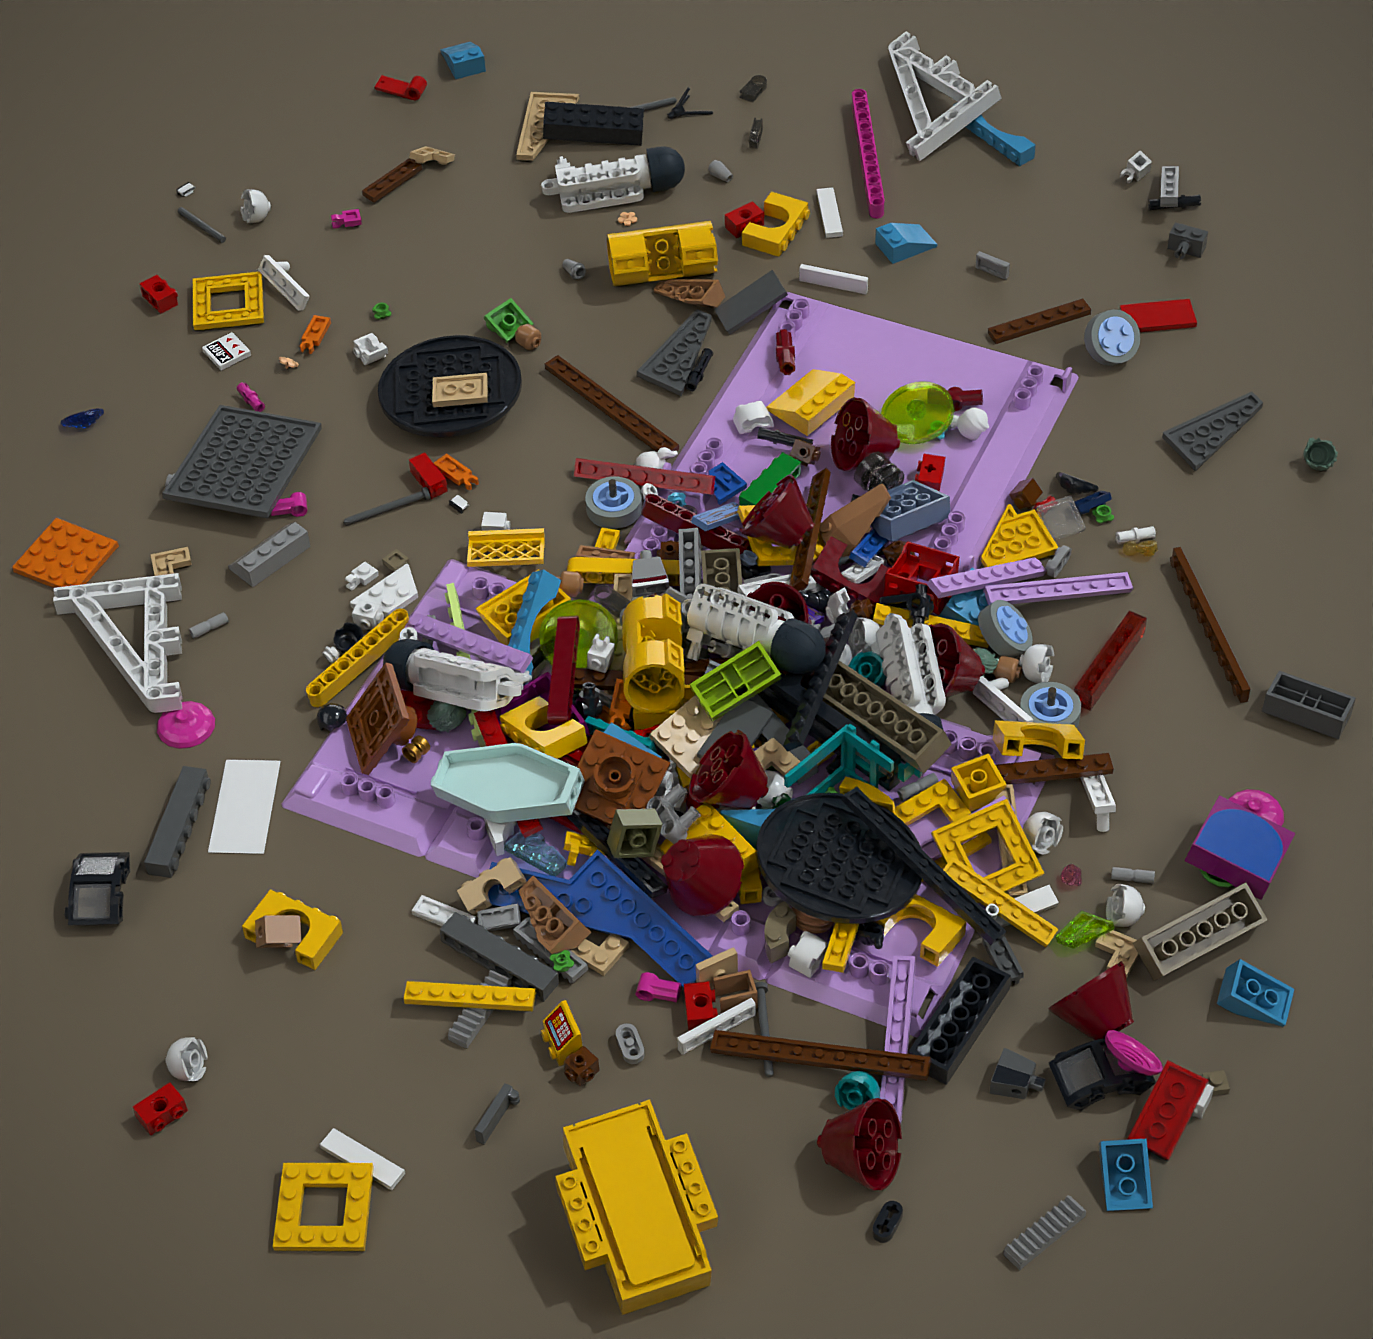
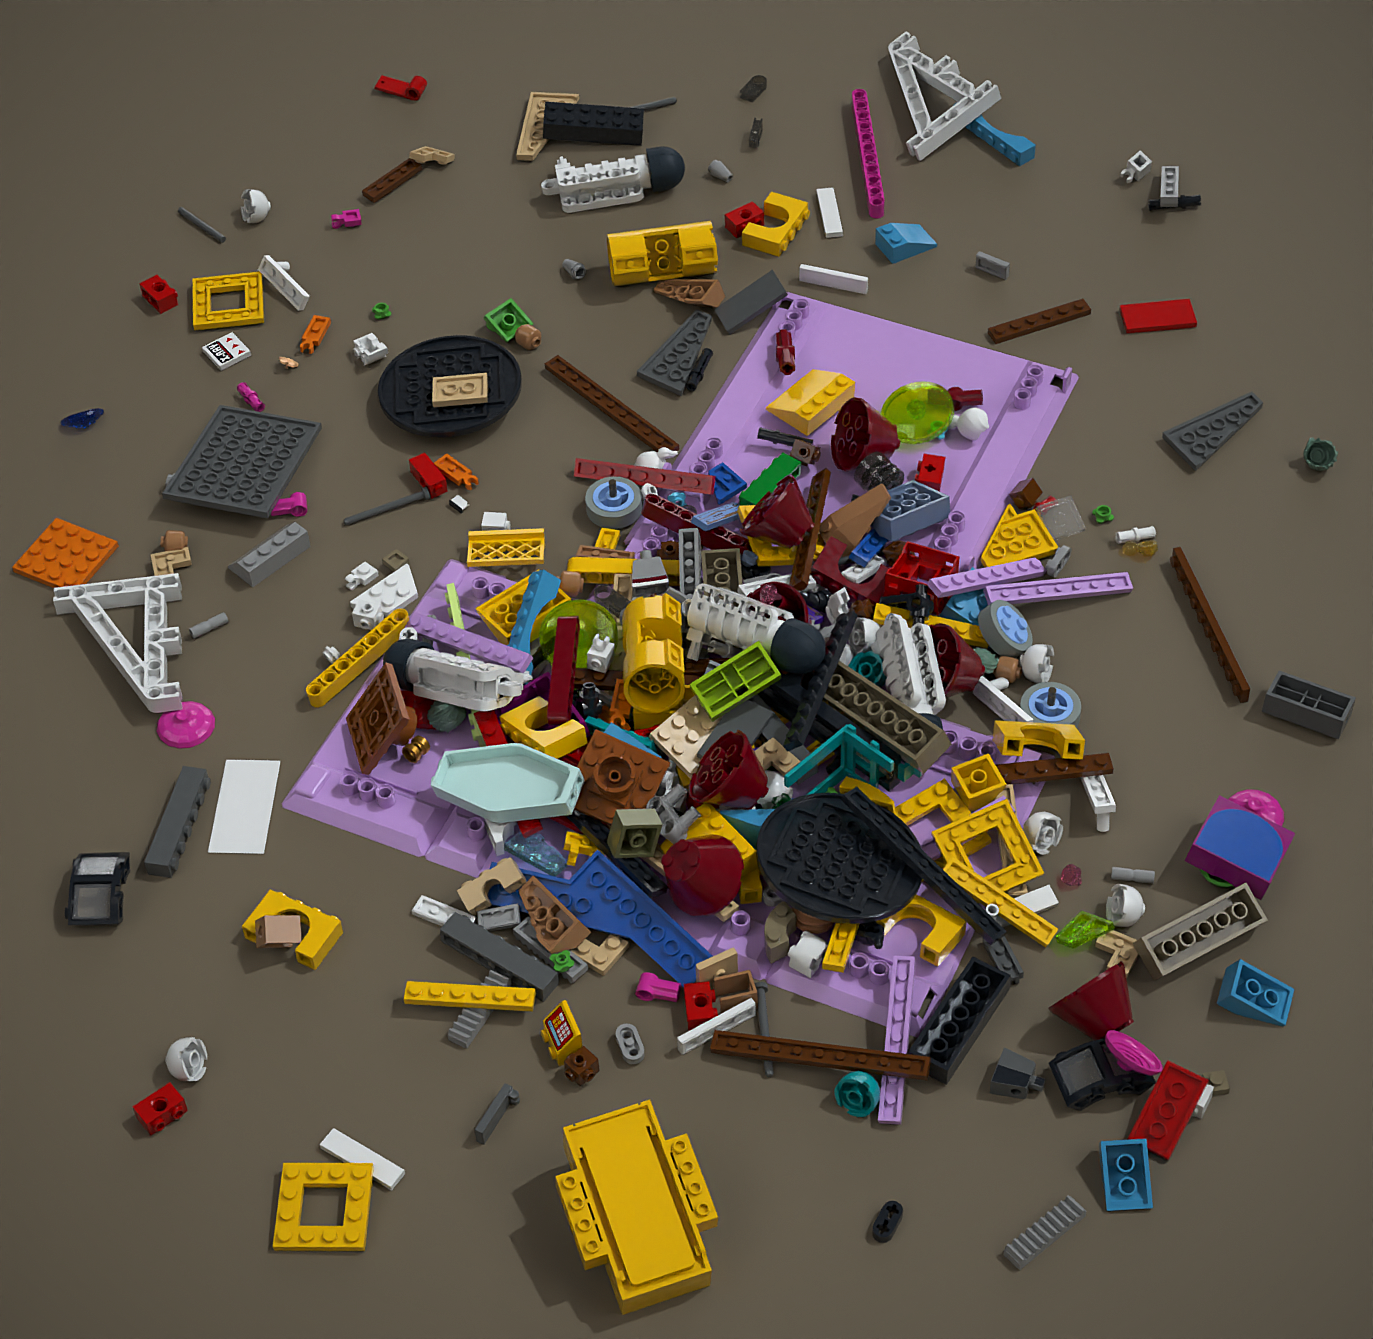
white piece [176,182,196,197] -> none
black hair [317,703,347,731] -> none
black hair [333,622,363,653] -> none
dark azure slope [440,42,486,79] -> none
light nougat plant [618,212,637,226] -> none
black plant [667,87,713,120] -> none
white cylinder [733,401,774,434] -> none
dark red cone [817,1098,902,1191] -> none
light grey piece [897,773,939,801] -> none
black piece [1056,472,1099,494] -> none
dark blue plate [1069,490,1112,514] -> none
clear red brick [1074,610,1147,711] -> none
wheel [1084,309,1140,366] -> none
dark grey brick [1167,222,1208,259] -> none
none -> medium nougat head [160,530,188,552]
none -> clear pink tile [760,584,782,605]

